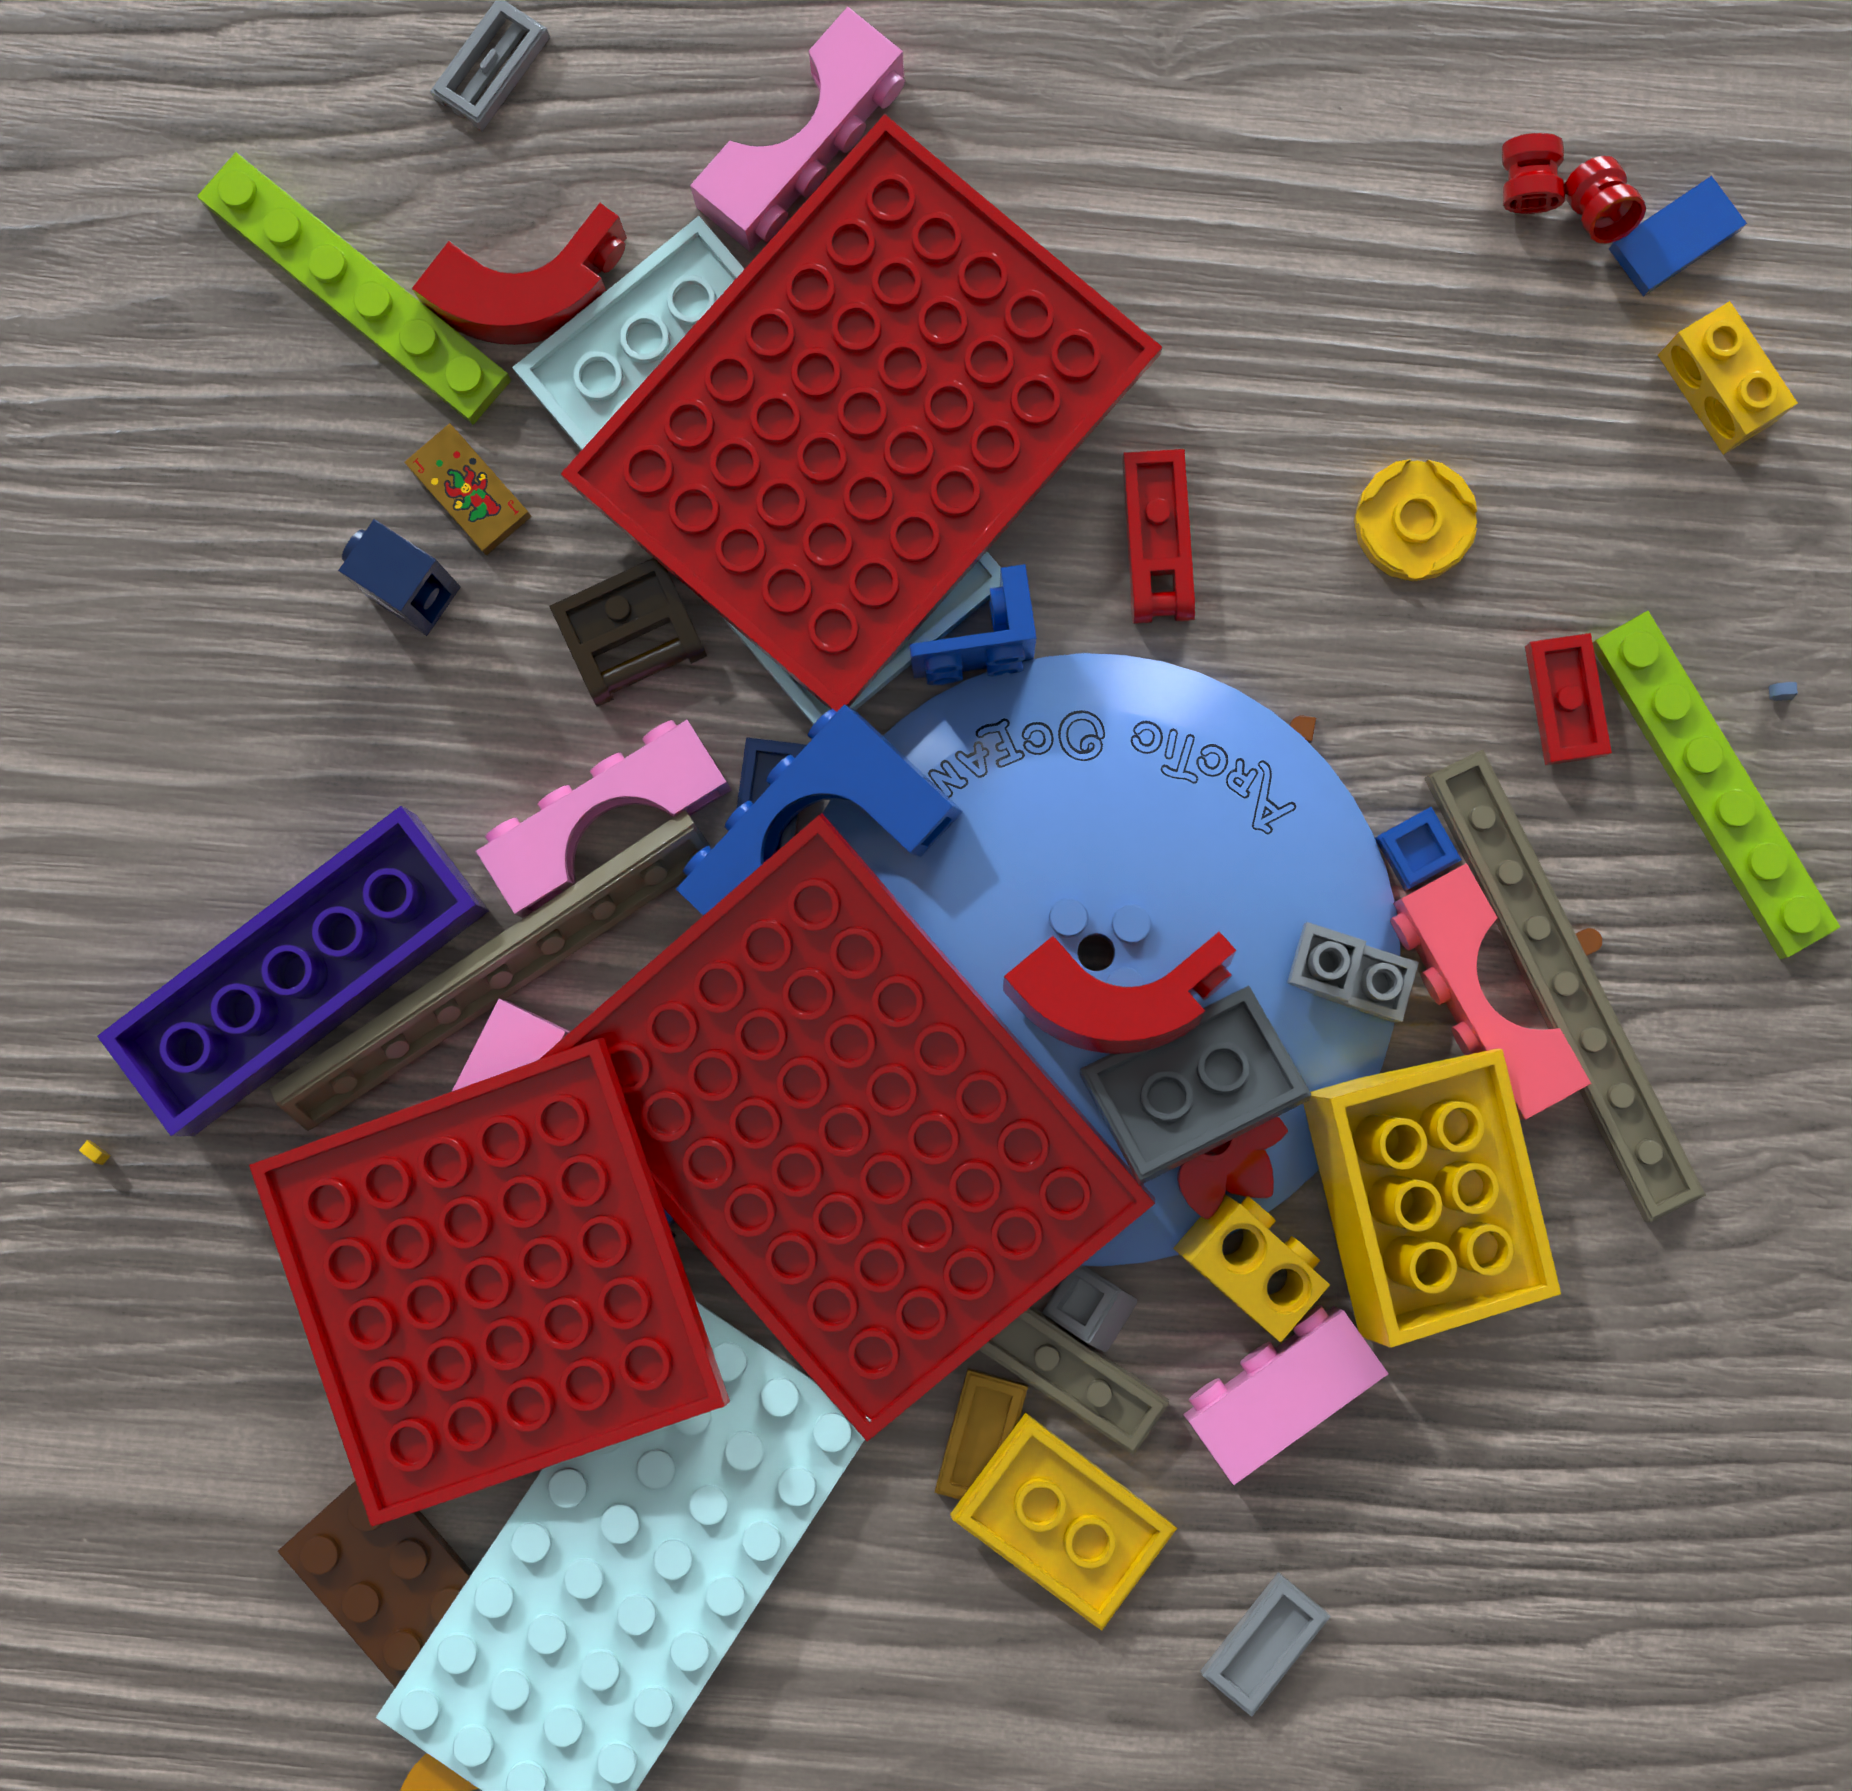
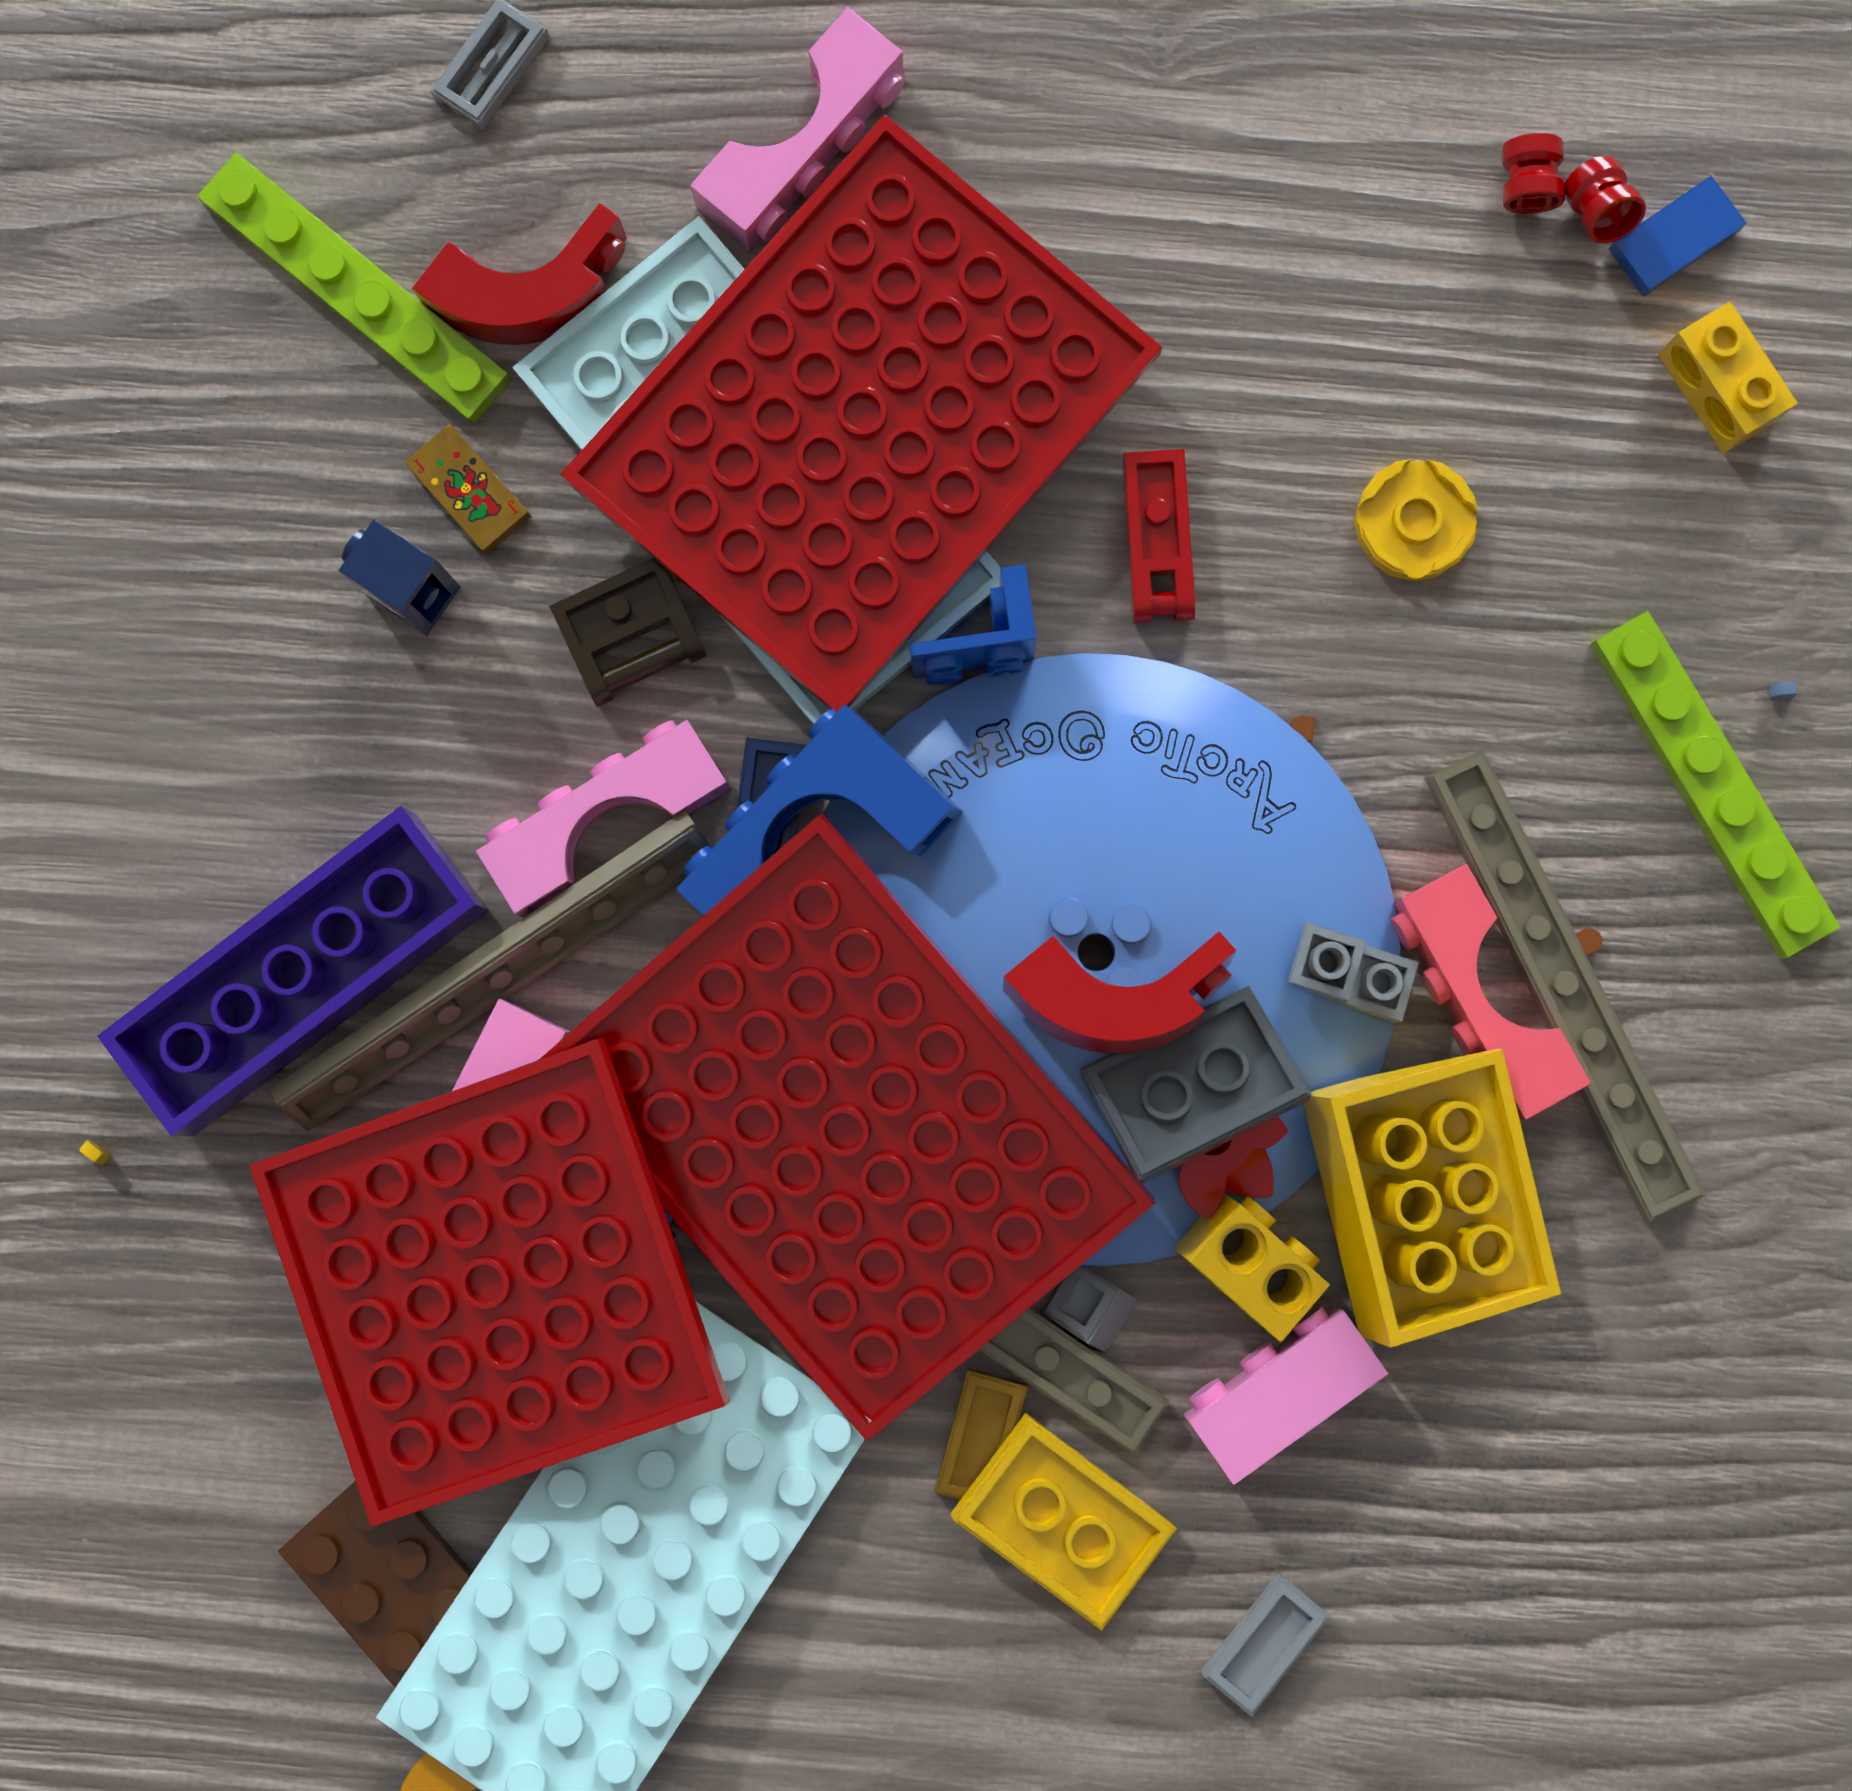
blue tile [1375,807,1462,891] -> none
red plate [1525,633,1612,766] -> none

